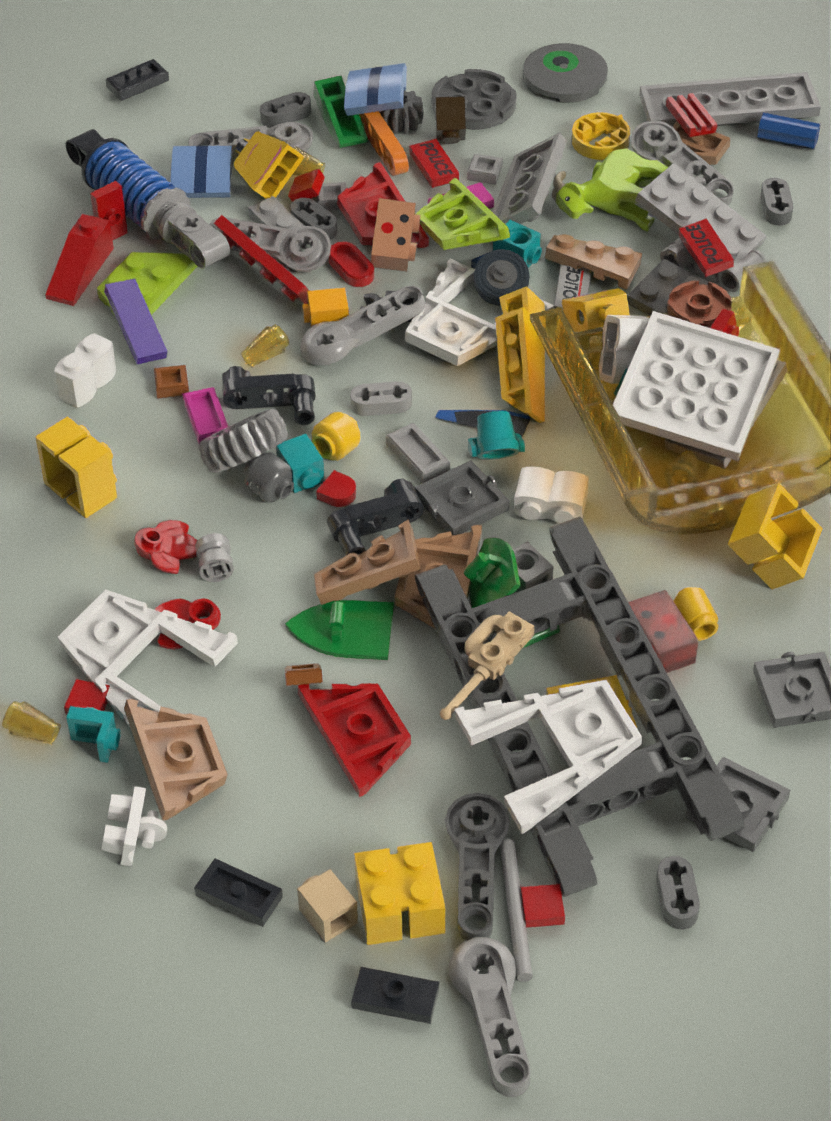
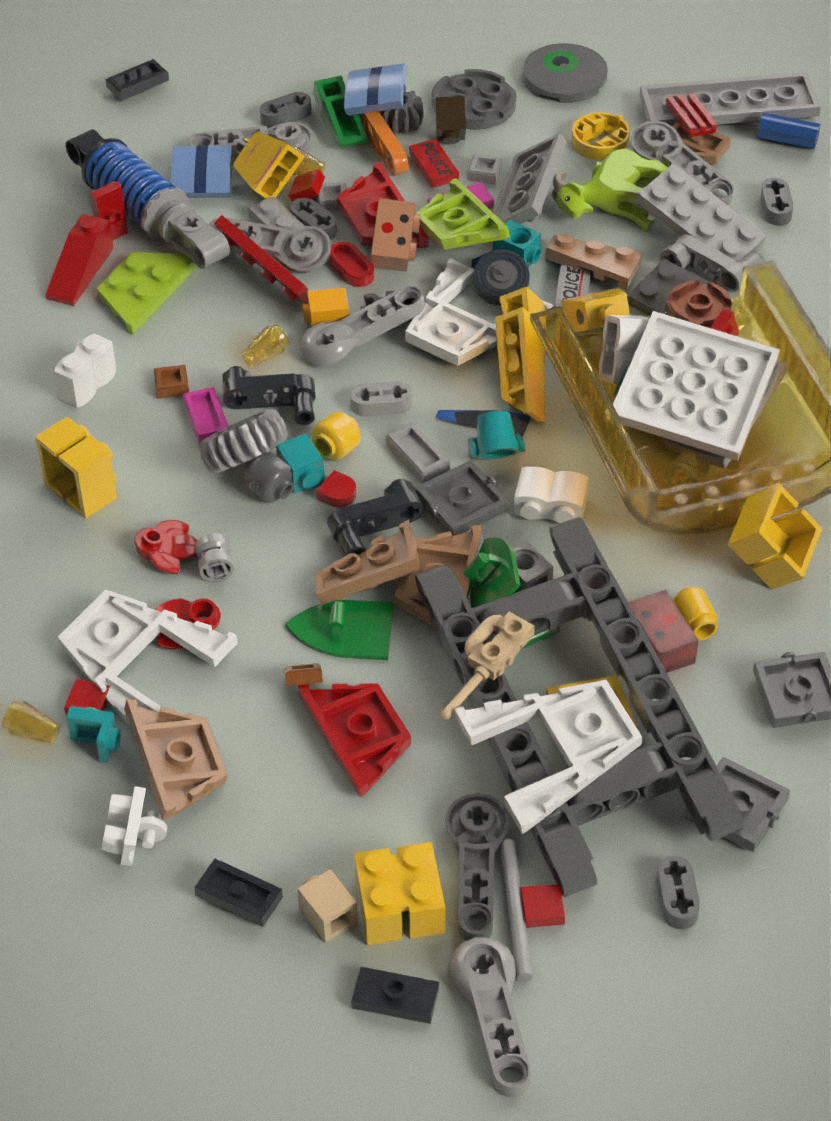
tile [104,279,168,365] -> none
red tile [679,218,734,277] -> none

